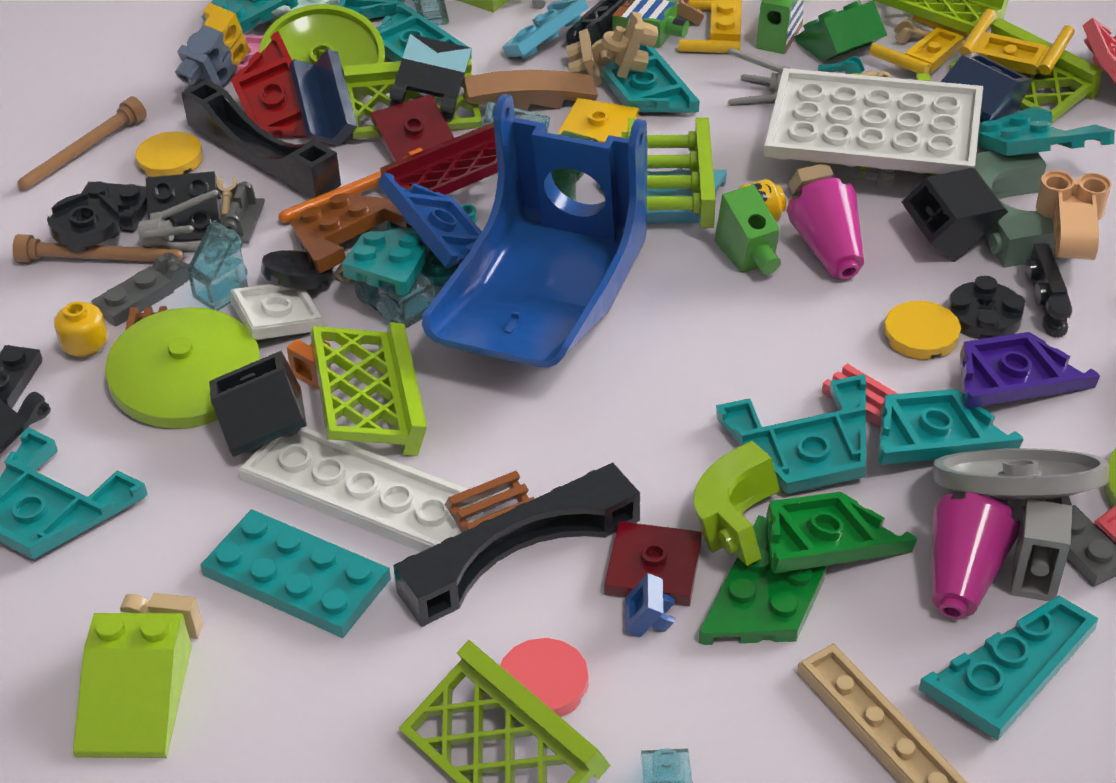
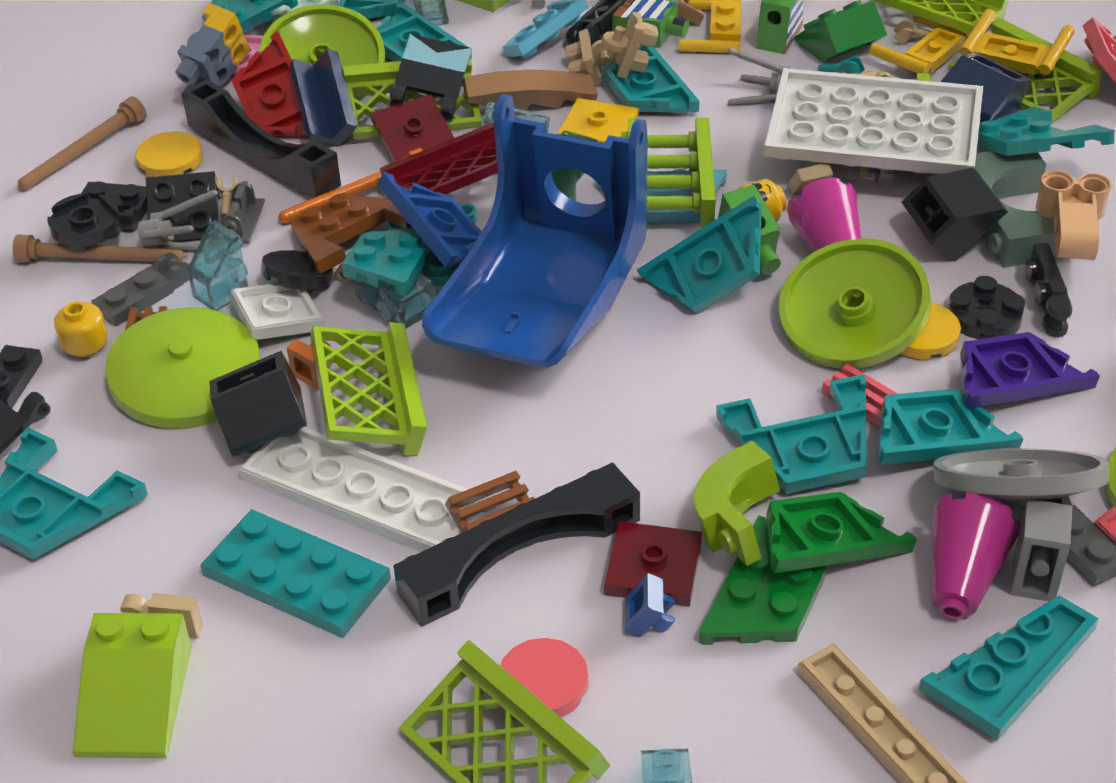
none -> teal wing [637,196,762,314]
none -> lime dish [779,238,932,369]

